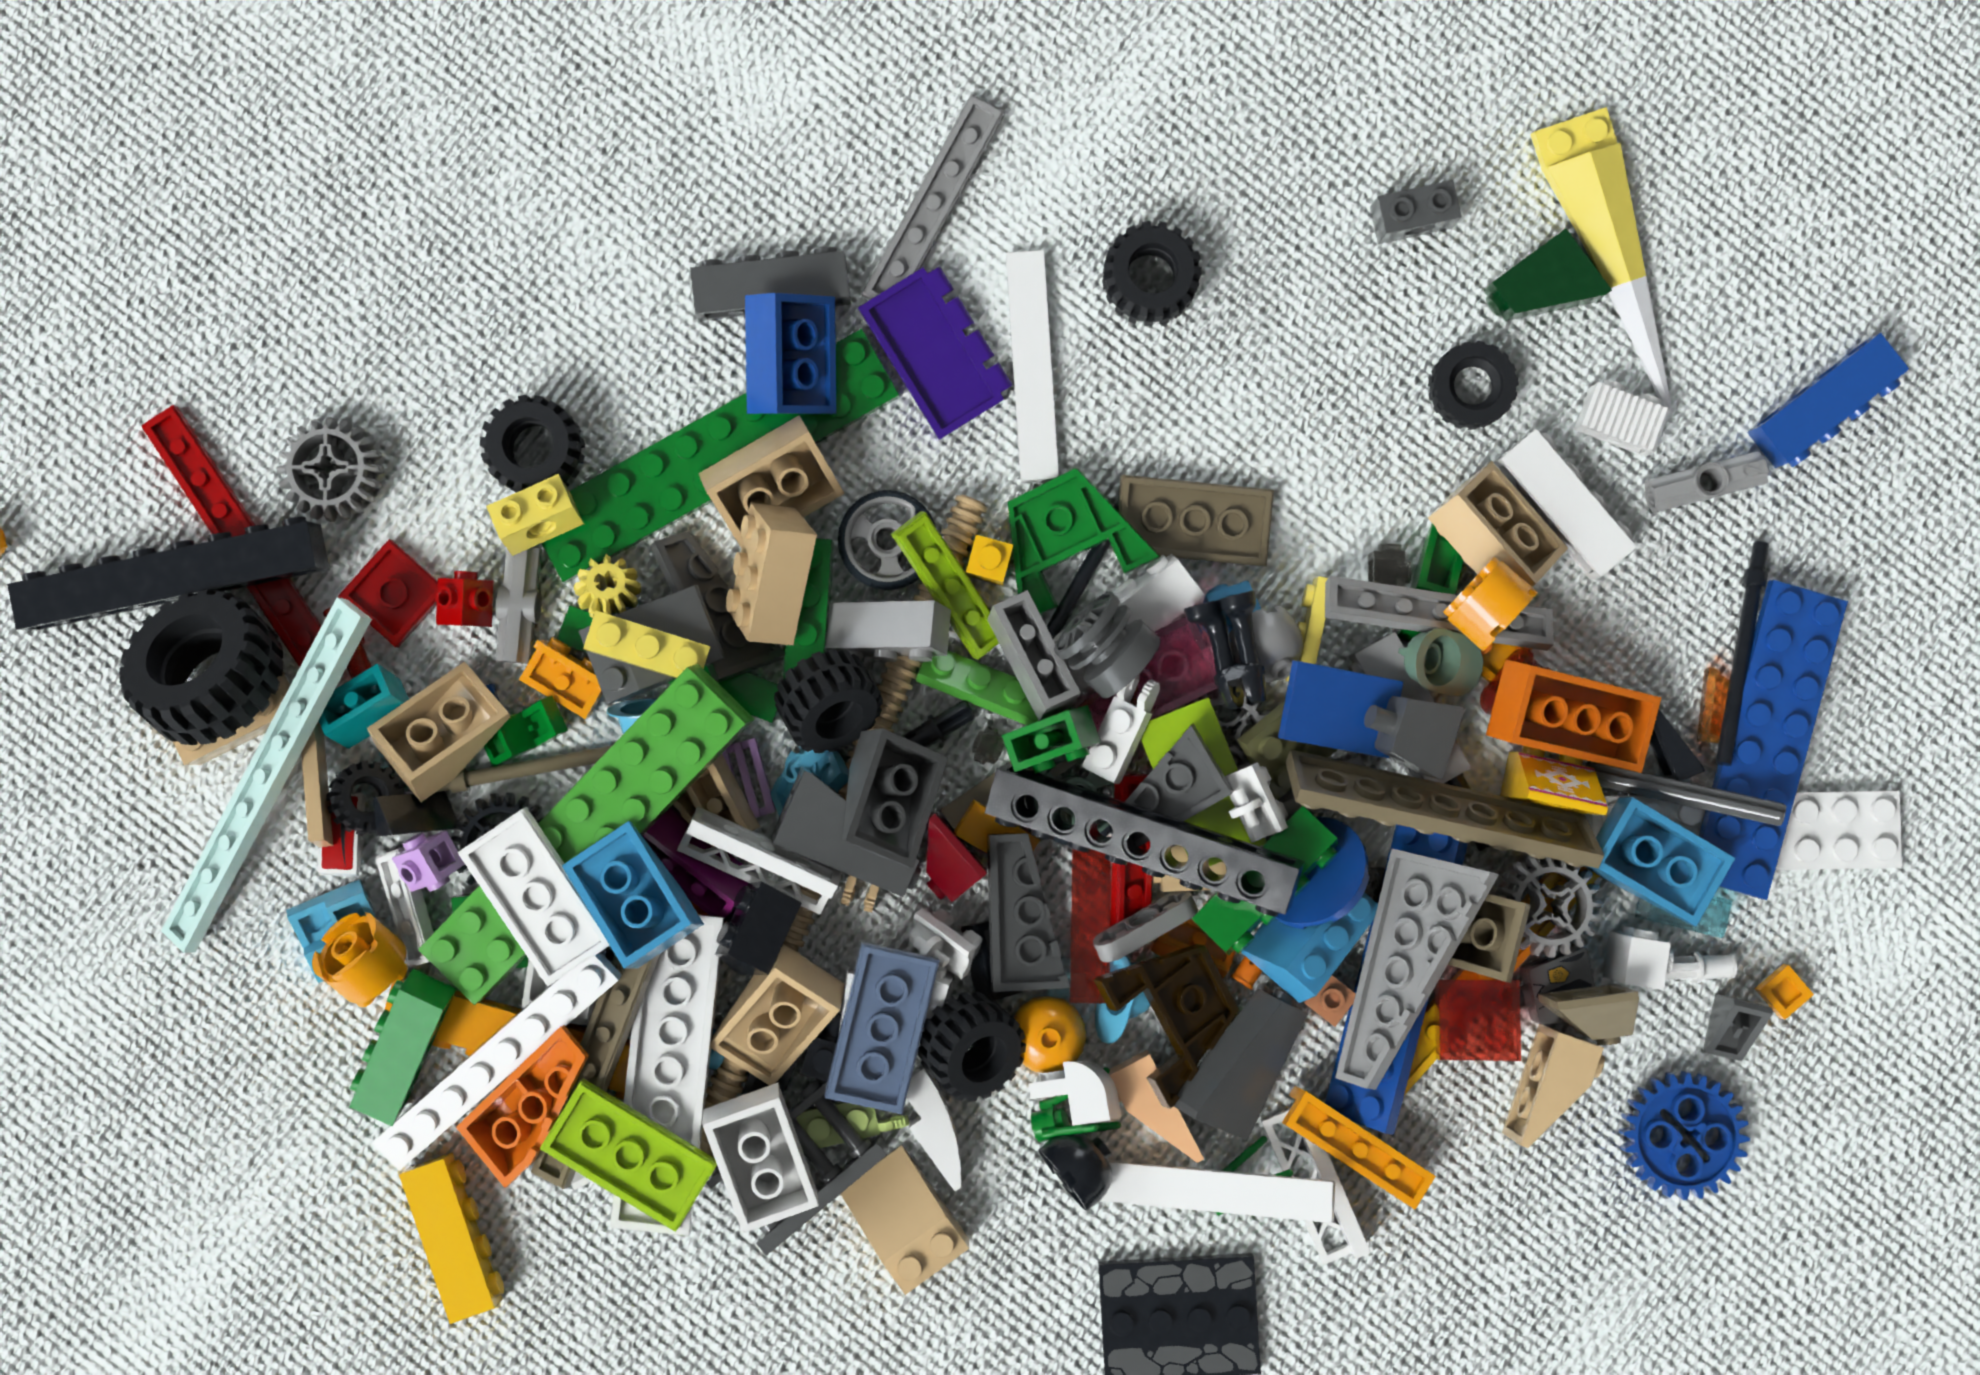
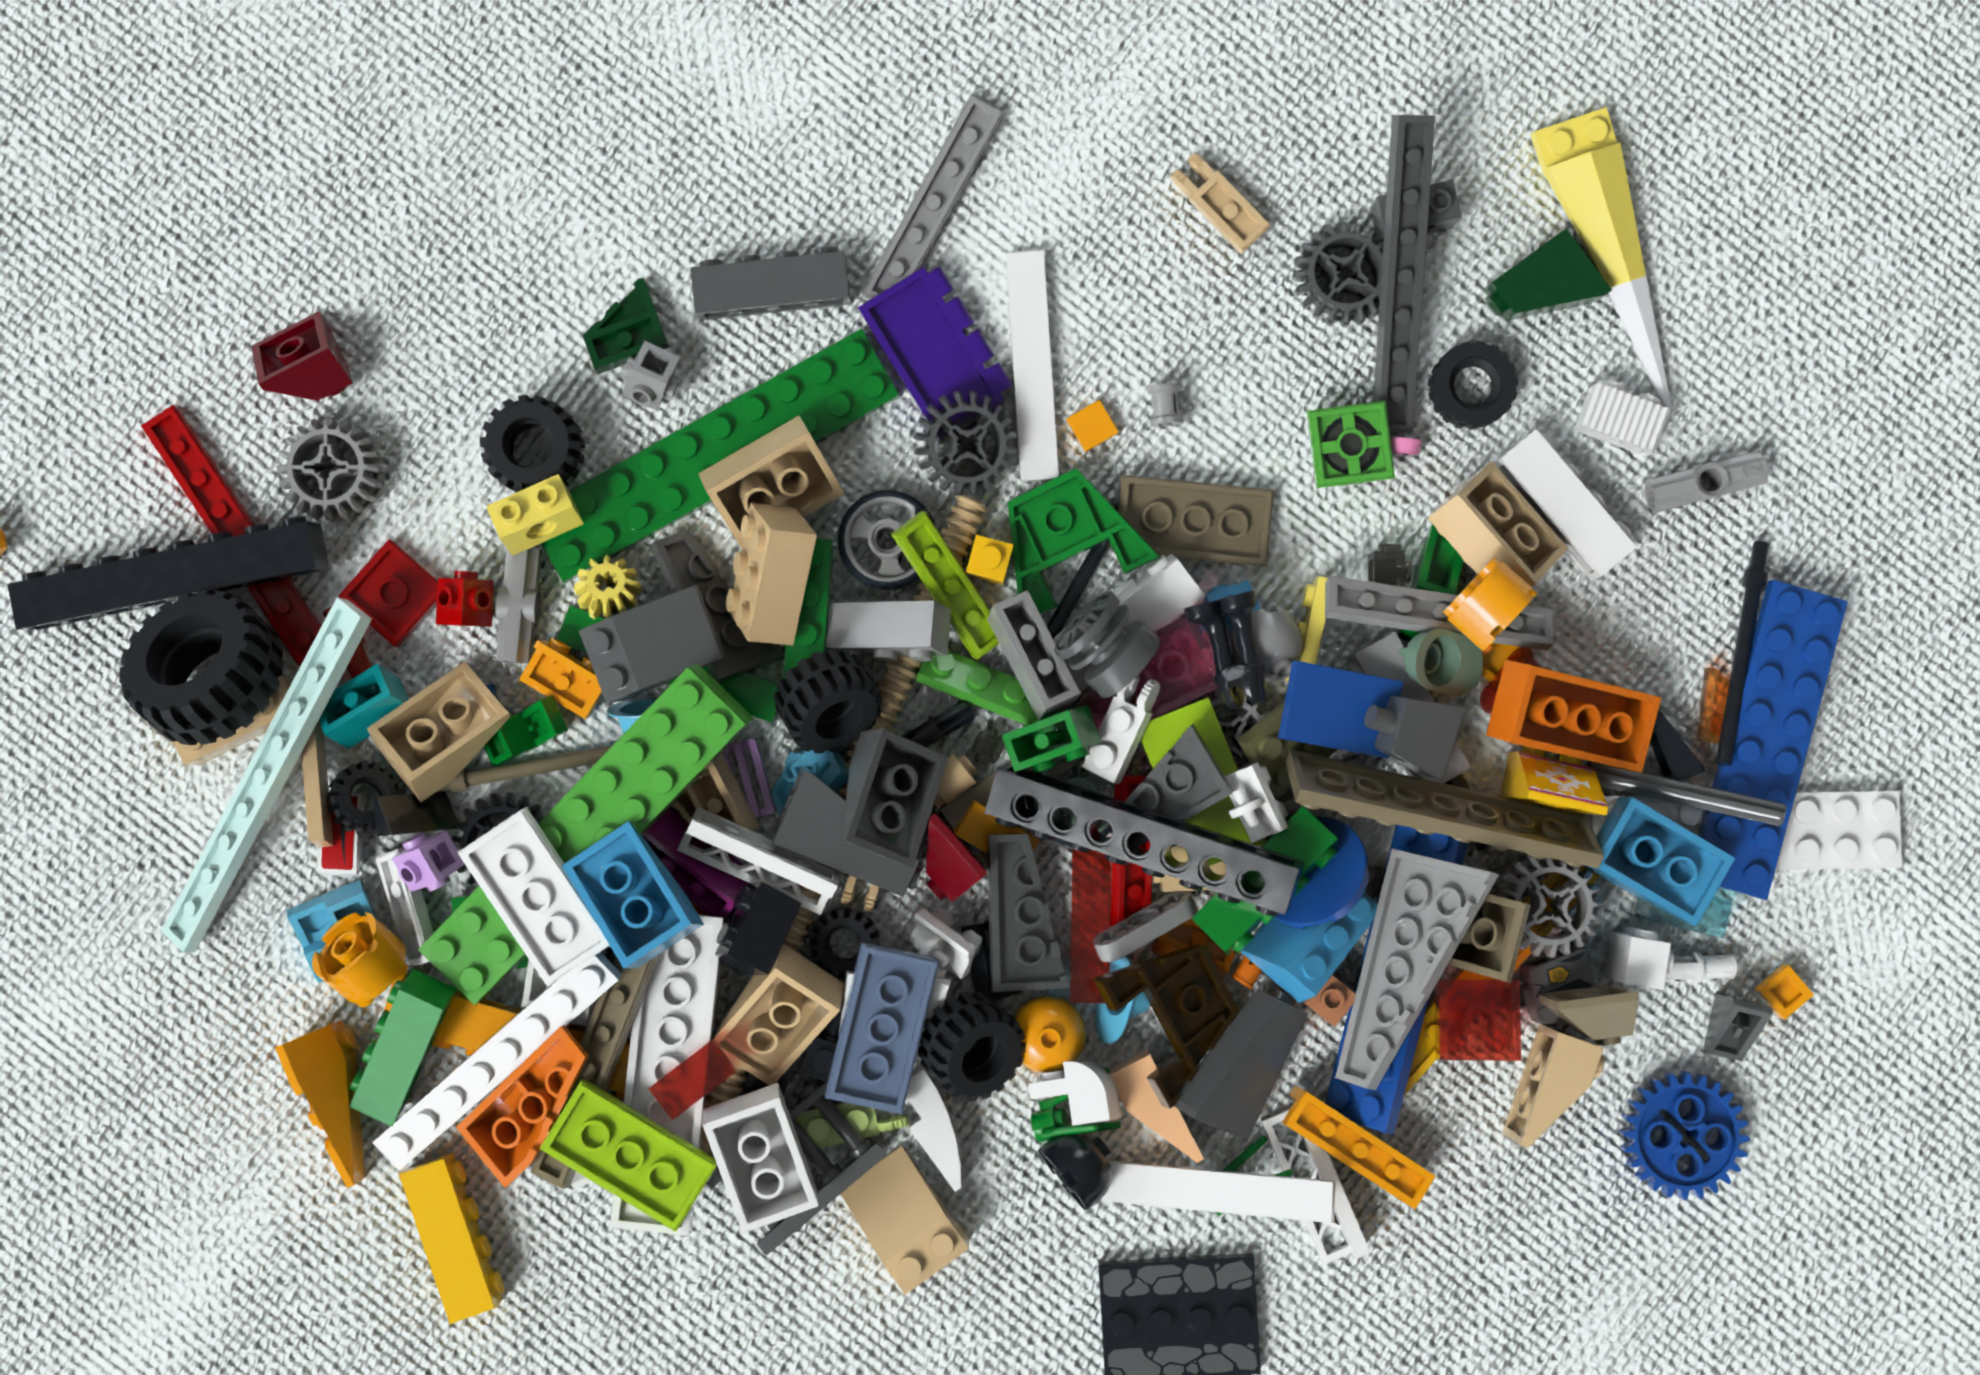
light yellow plate [583,610,711,679] -> none
blue slope [745,293,836,414] -> none
black tyre [1102,221,1202,326] -> none
blue brick [1747,333,1909,468] -> none
none -> dark red slope [251,311,353,401]
none -> light orange wedge [275,1020,365,1188]
none -> dark green wing [582,277,670,374]
none -> light grey brick [621,341,680,411]
none -> clear red tile [648,1039,737,1120]
none -> black tyre [809,908,880,980]
none -> dark grey gear [913,390,1017,495]
none -> tan brick [934,753,978,808]
none -> light orange tile [1066,399,1119,453]
none -> light grey bush [1147,383,1184,427]
none -> tan hinge [1170,153,1270,255]
none -> dark grey gear [1292,222,1384,328]
none -> bright green piece [1307,401,1395,489]
none -> dark grey plate [1371,115,1435,433]
none -> bright pink tile [1390,437,1422,455]

